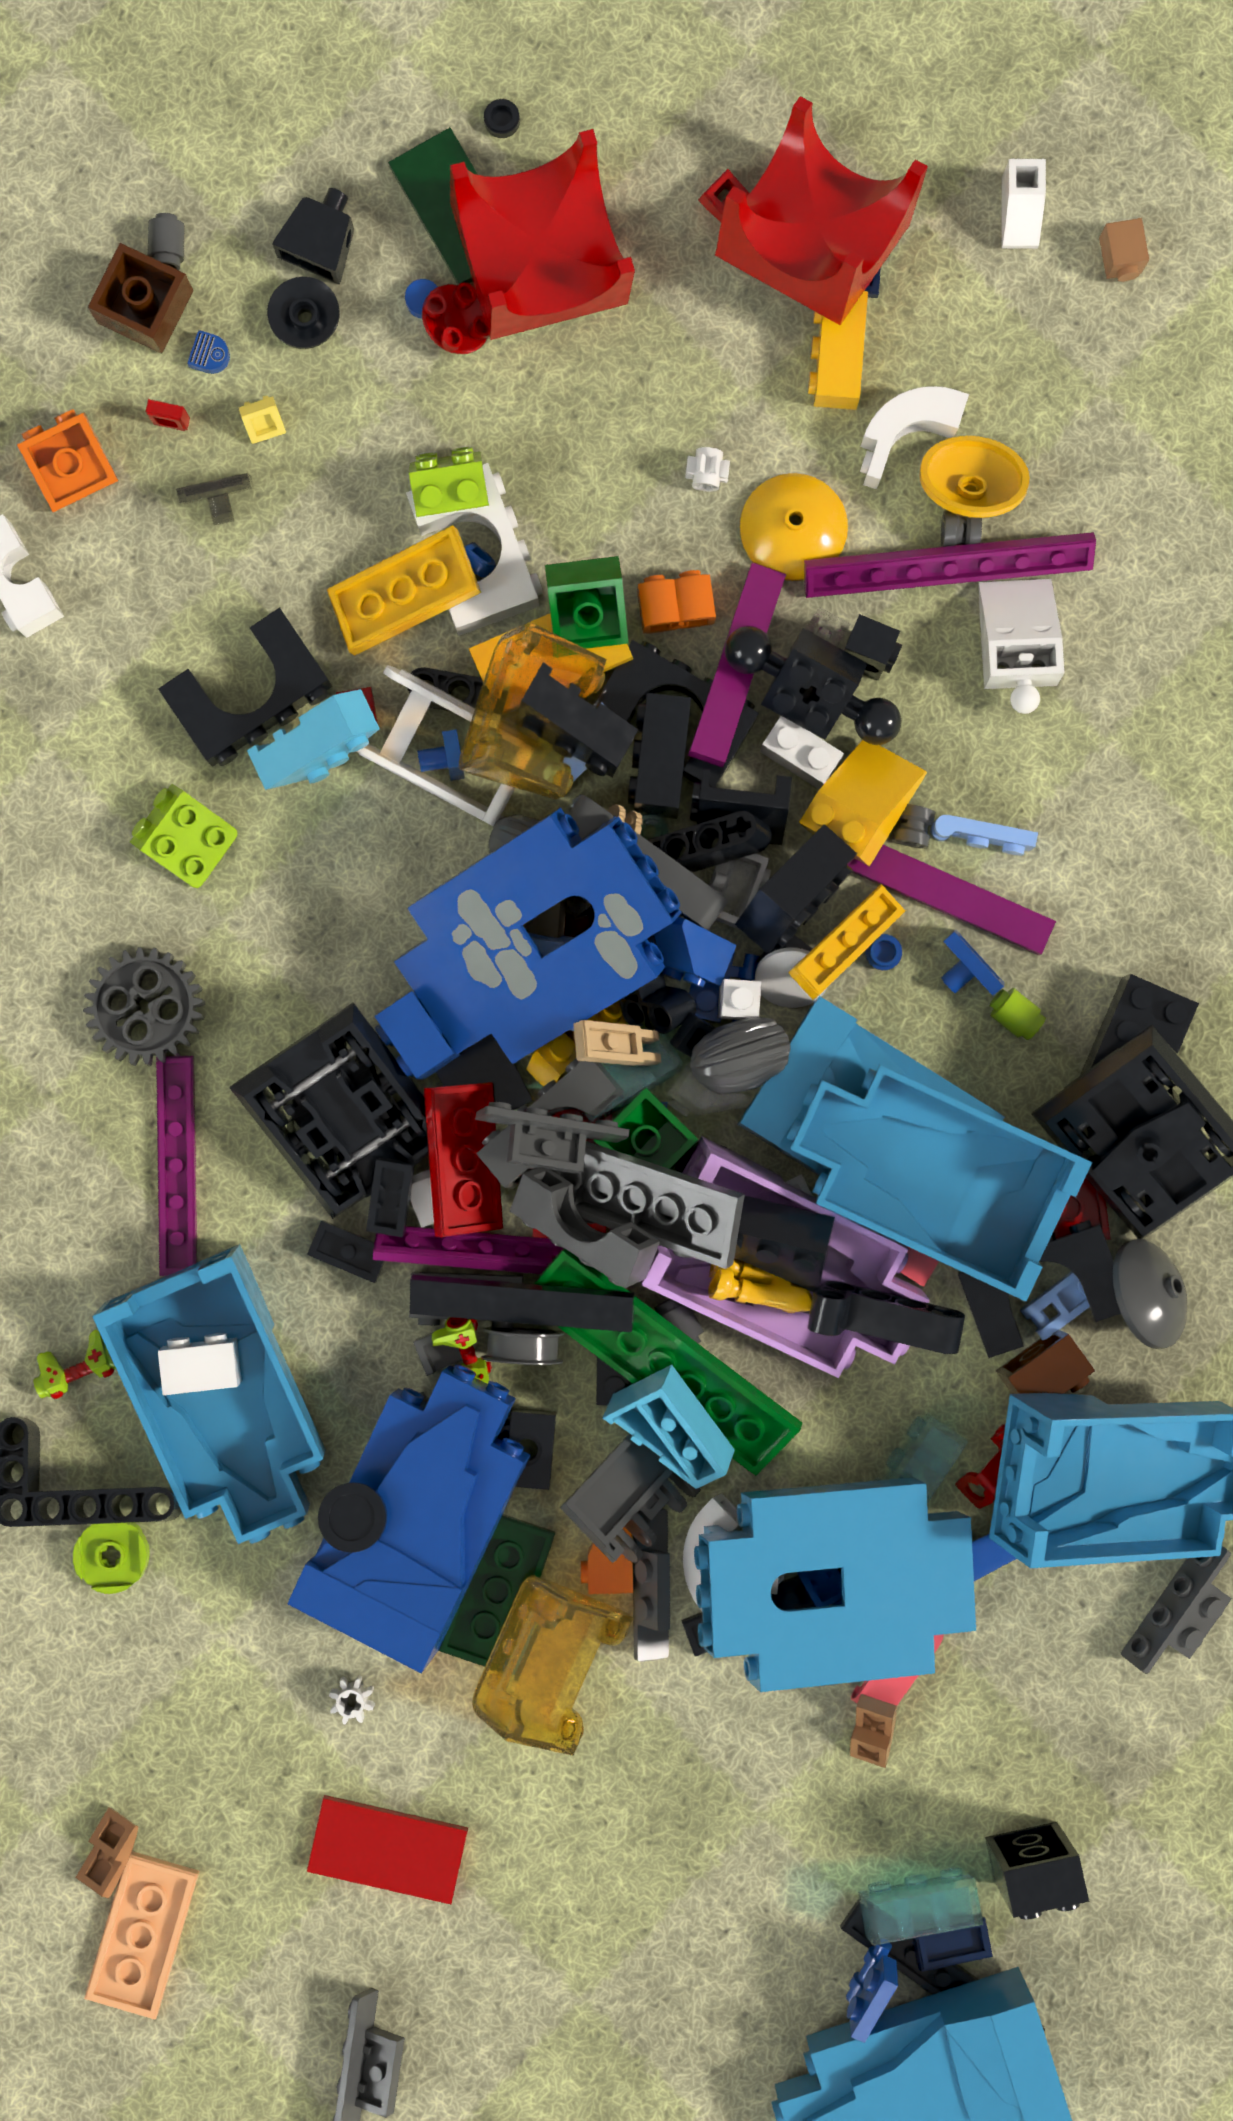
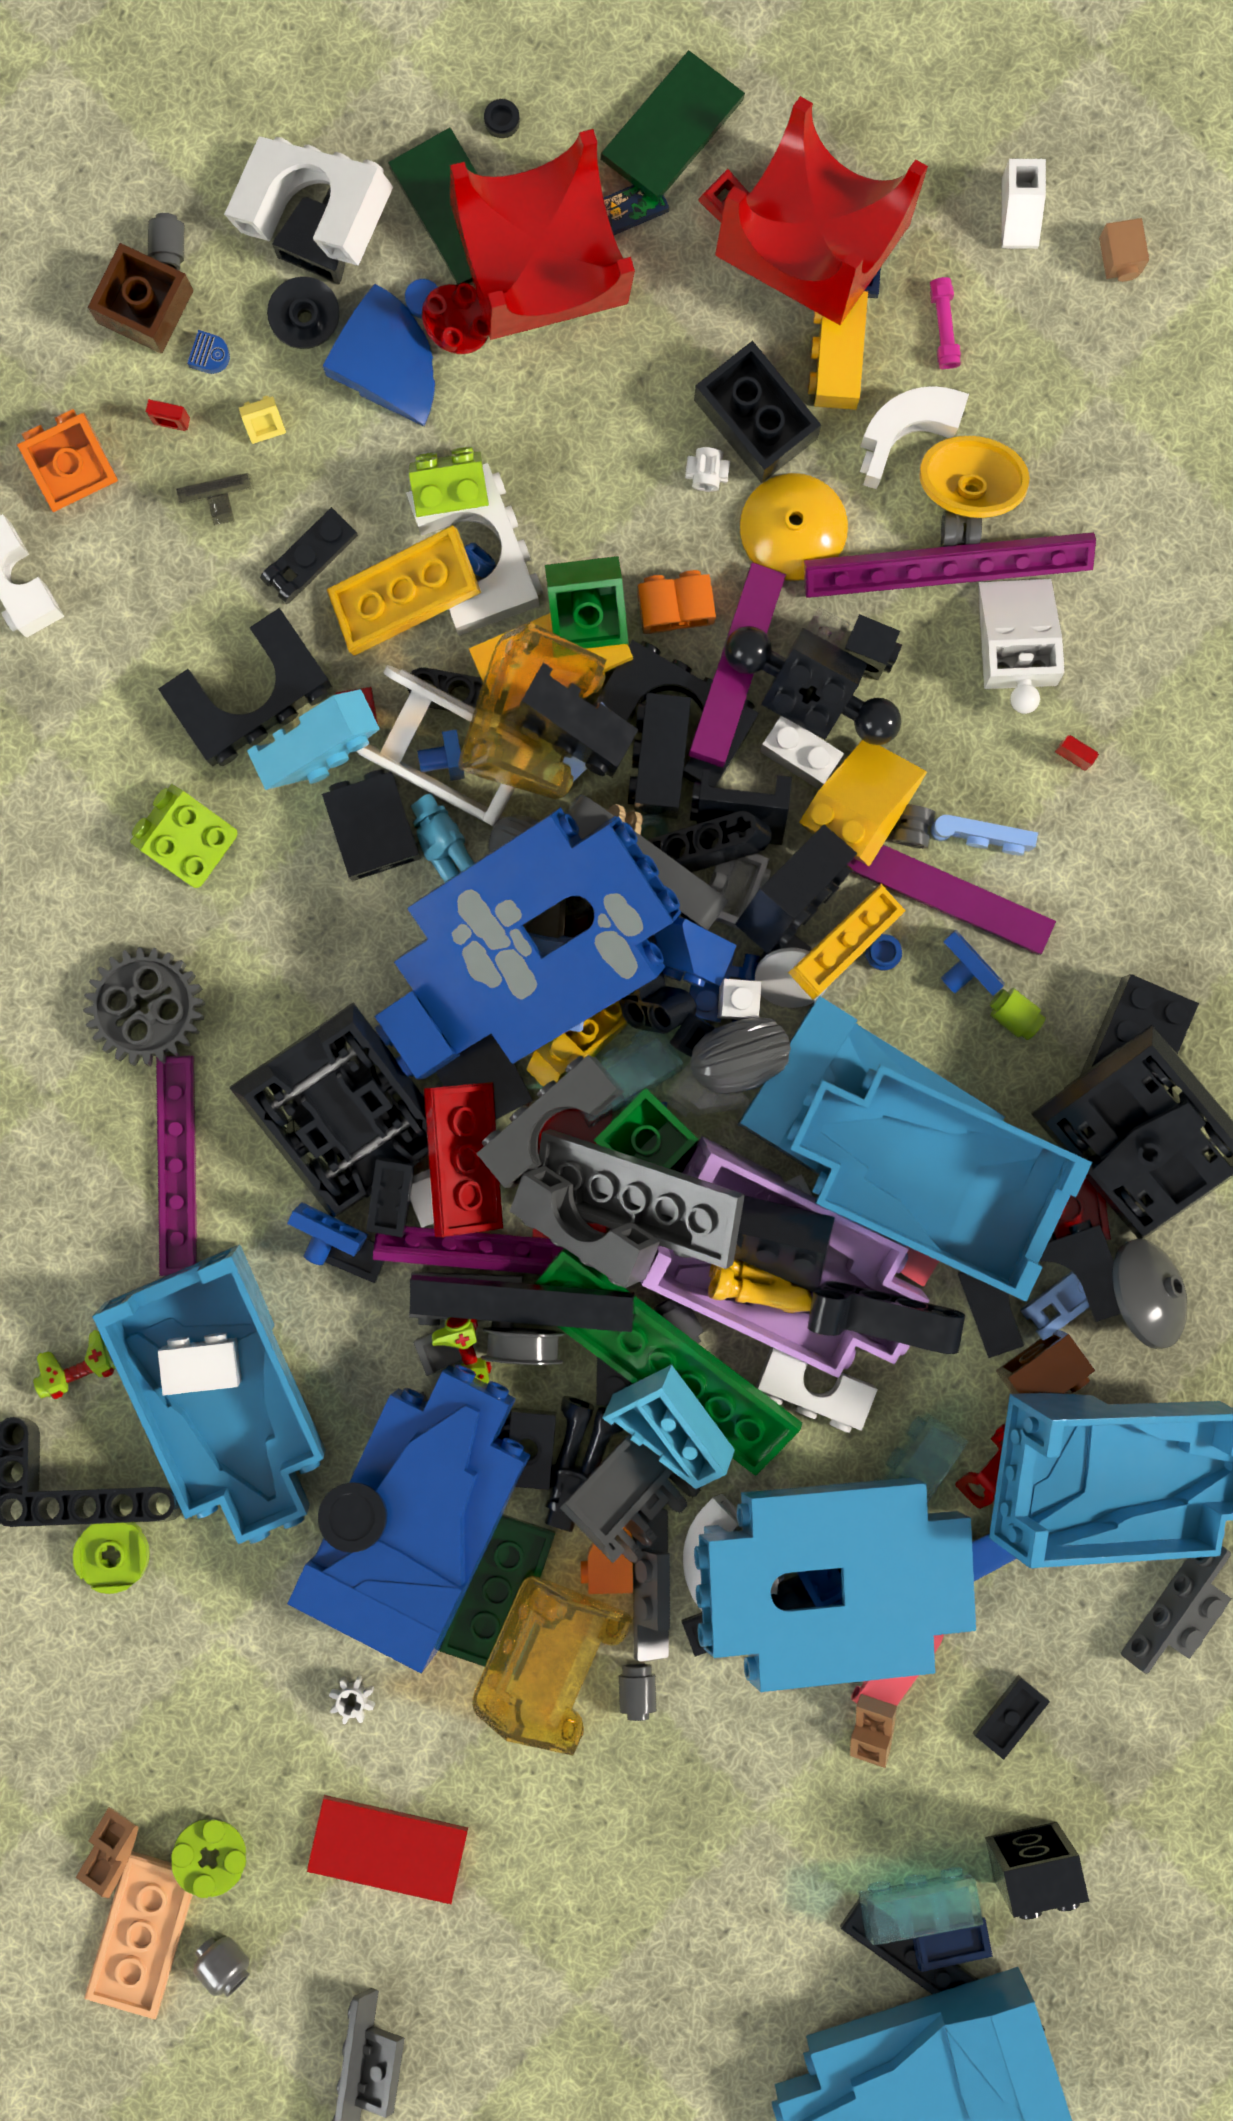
dark grey bracket [476,1102,629,1174] -> none
tan hinge [573,1020,661,1066] -> none
blue plate [846,1938,898,2043] -> none
none -> lime plate [171,1819,246,1898]
none -> flat silver head [193,1937,249,1997]
none -> white arch [224,136,393,266]
none -> black plate [260,507,358,604]
none -> blue tile [287,1202,368,1265]
none -> black panel [322,769,421,881]
none -> blue brick [323,284,435,426]
none -> medium azure piece [411,793,475,882]
none -> black piece [545,1396,624,1532]
none -> dark green tile [600,50,745,203]
none -> tile [604,185,669,235]
none -> dark grey brick [619,1664,657,1721]
none -> black brick [694,340,821,483]
none -> white arch [756,1347,878,1433]
none -> dark pink bar [930,277,961,370]
none -> black plate [973,1675,1050,1760]
none -> red tile [1055,735,1099,771]

